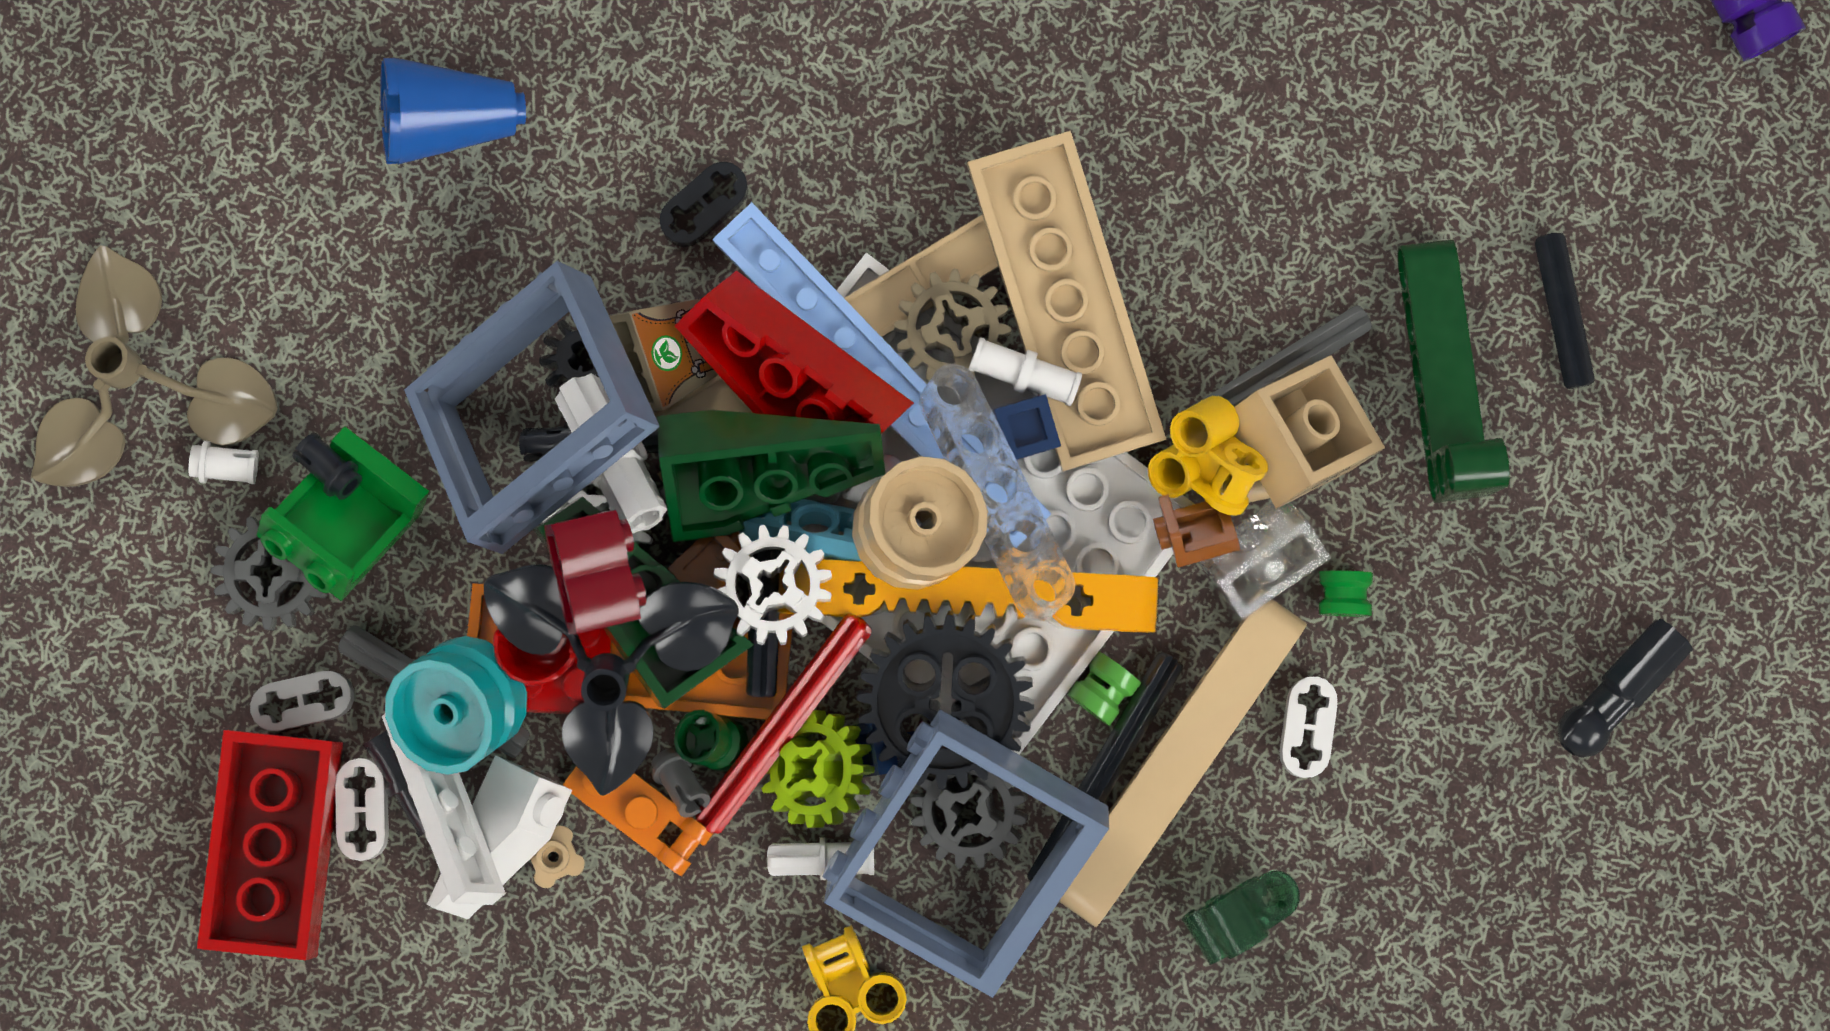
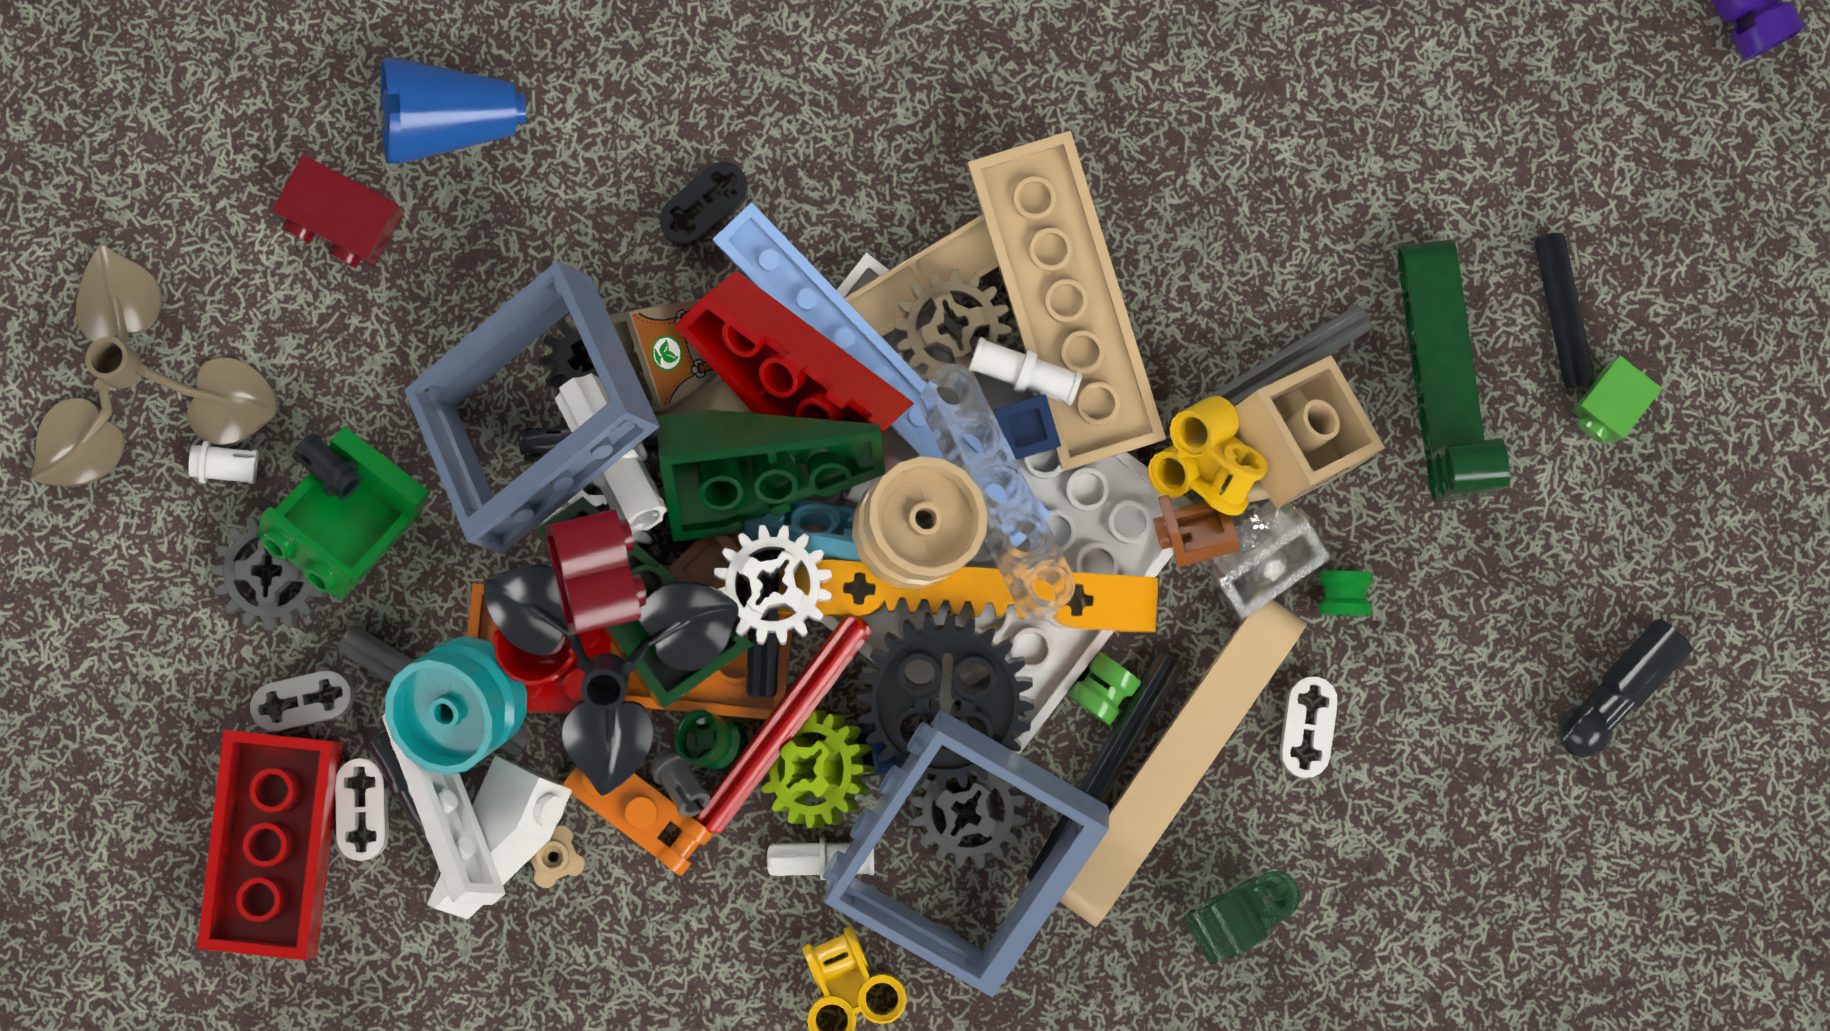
none -> dark red brick [272,154,404,269]
none -> bright green brick [1571,355,1663,444]

